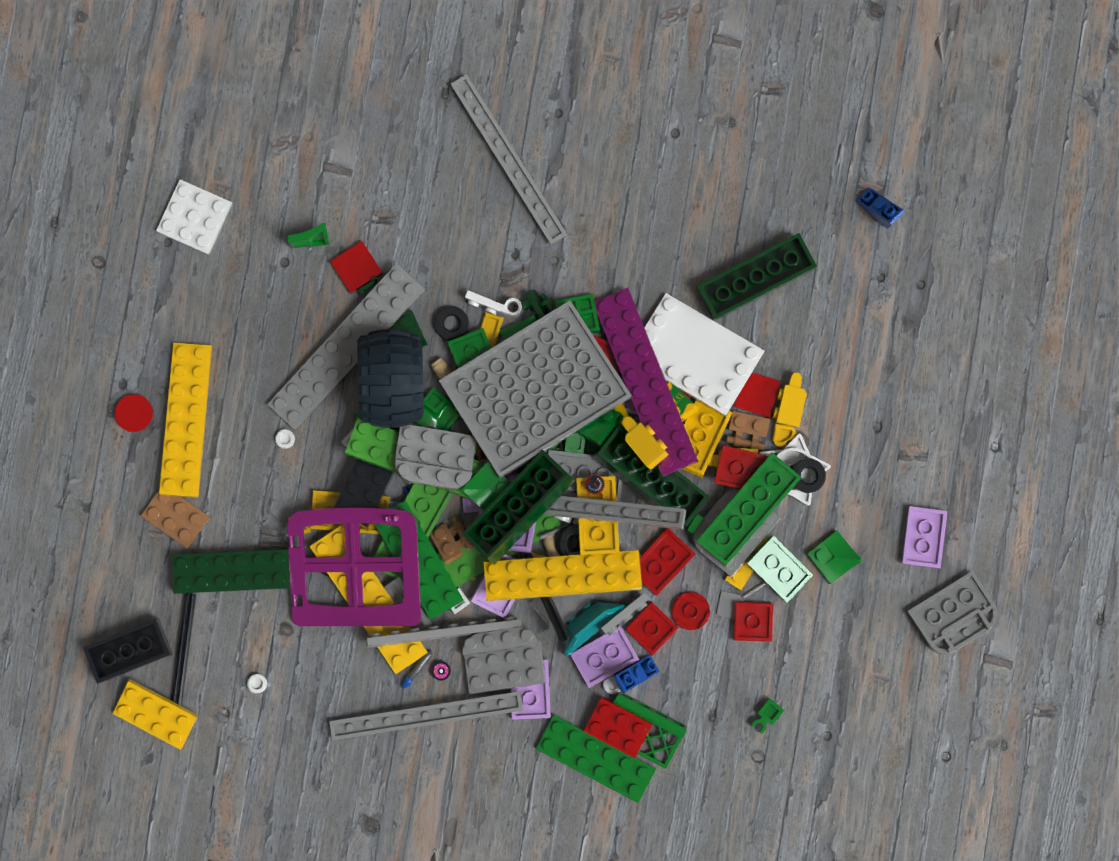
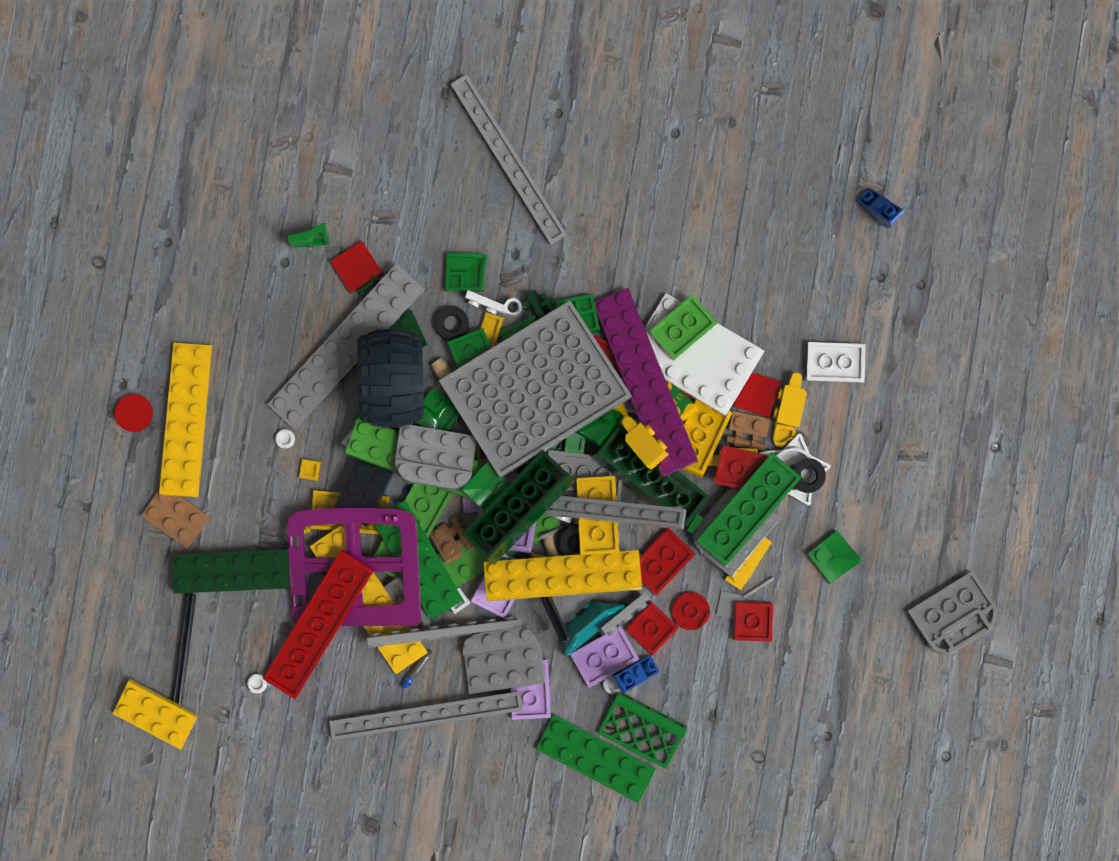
black brick [83,619,173,684] -> none
white plate [156,180,233,255] -> none
tile [431,661,451,681] -> none
red plate [584,696,653,758] -> none
black tile [585,475,605,495] -> none
dark green brick [696,233,817,321] -> none
plate [746,535,813,603] -> none
green plate [751,698,785,734] -> none
lavender plate [901,506,948,569] -> none
none -> red plate [263,549,375,699]
none -> yellow tile [299,459,321,481]
none -> green plate [445,253,488,292]
none -> bright green plate [649,294,717,361]
none -> white plate [806,342,866,383]

